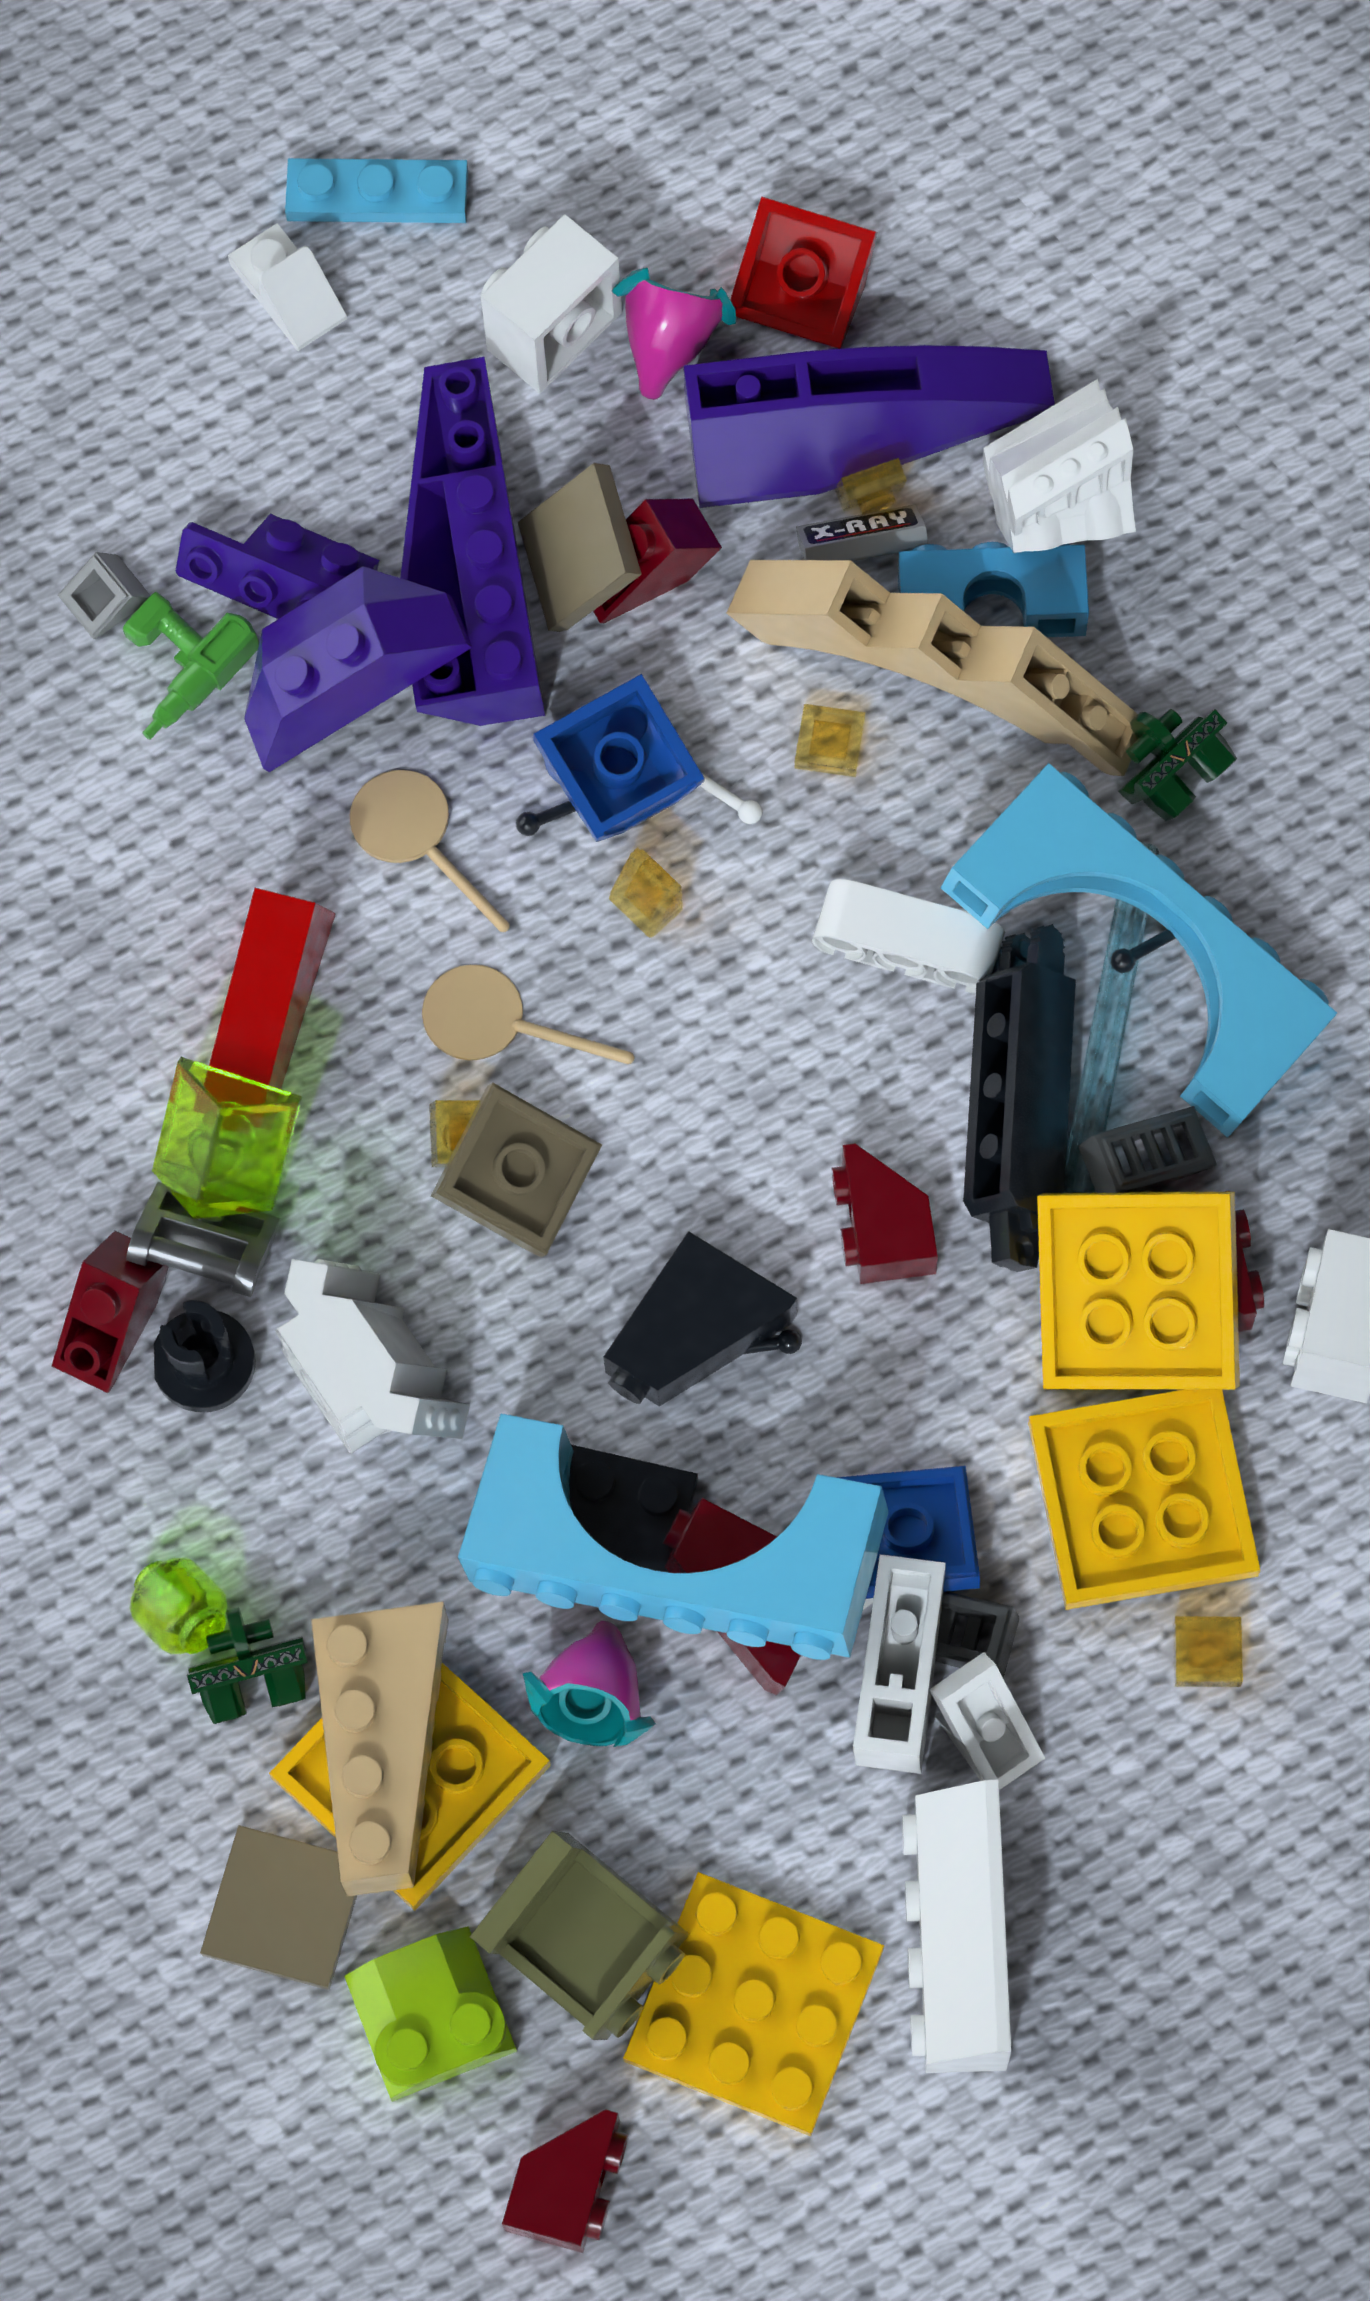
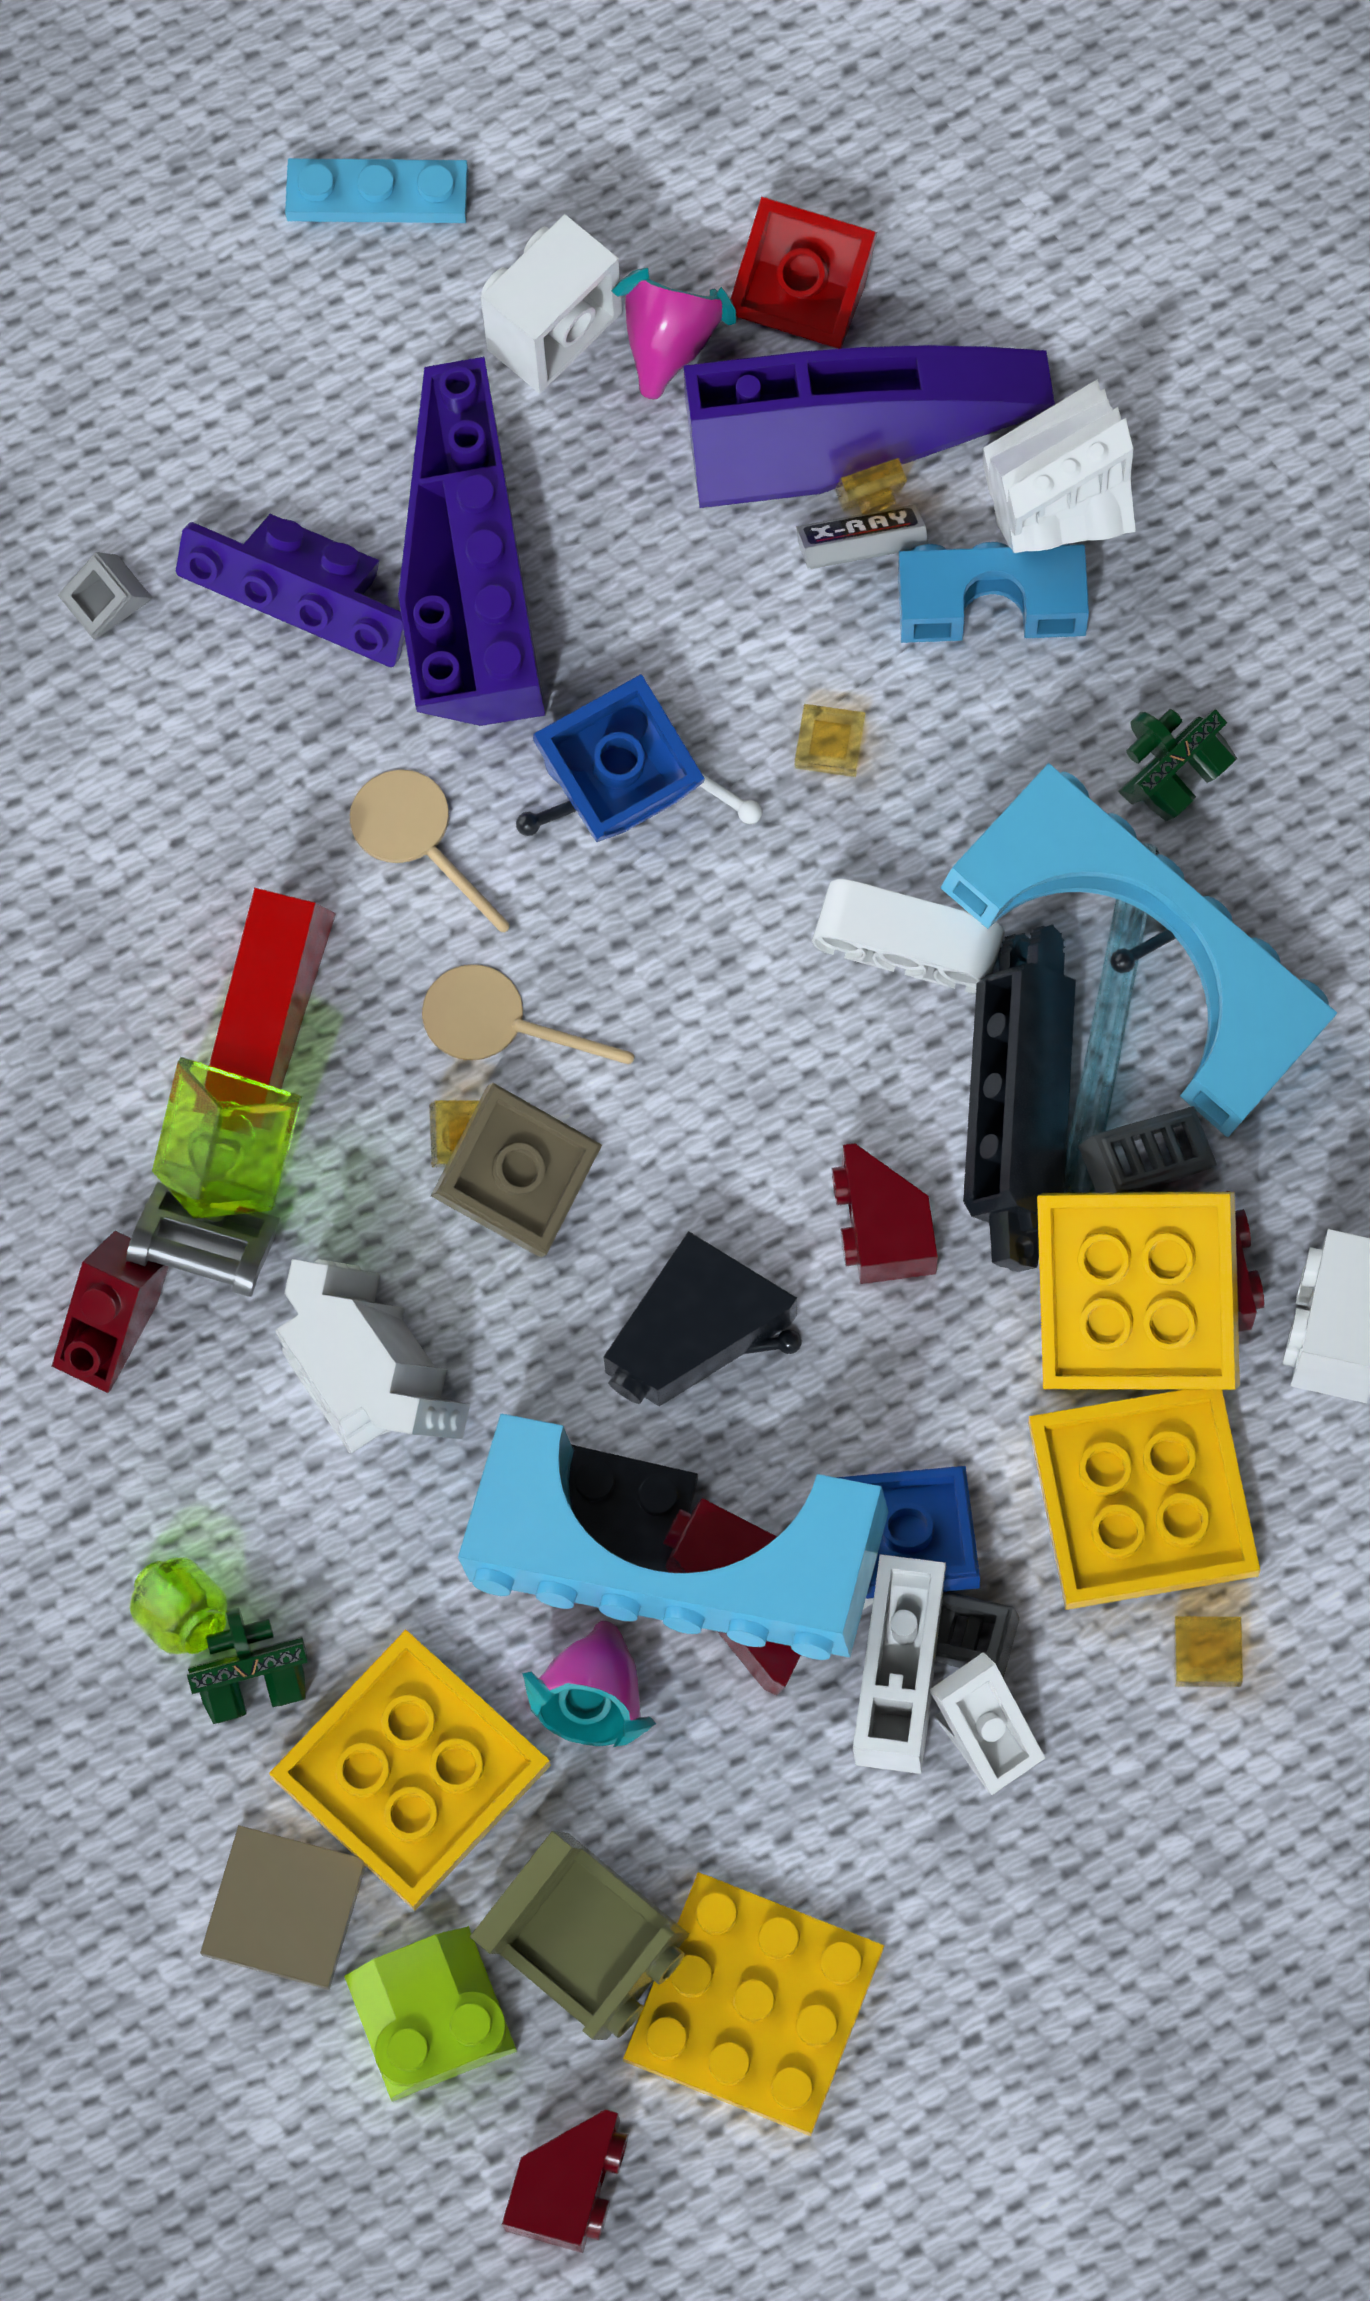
bright green piece [123,592,259,740] -> none
black piece [154,1300,256,1412] -> none
white slope [228,223,347,351] -> none
dark purple wedge [244,566,472,772] -> none
tan wedge [311,1601,449,1897] -> none
dark tan tile [518,463,642,632] -> none
dark red slope [593,498,722,624] -> none
clear yellow slope [609,847,683,938] -> none
tan arch [726,560,1138,776] -> none
white slope [902,1780,1011,2073] -> none

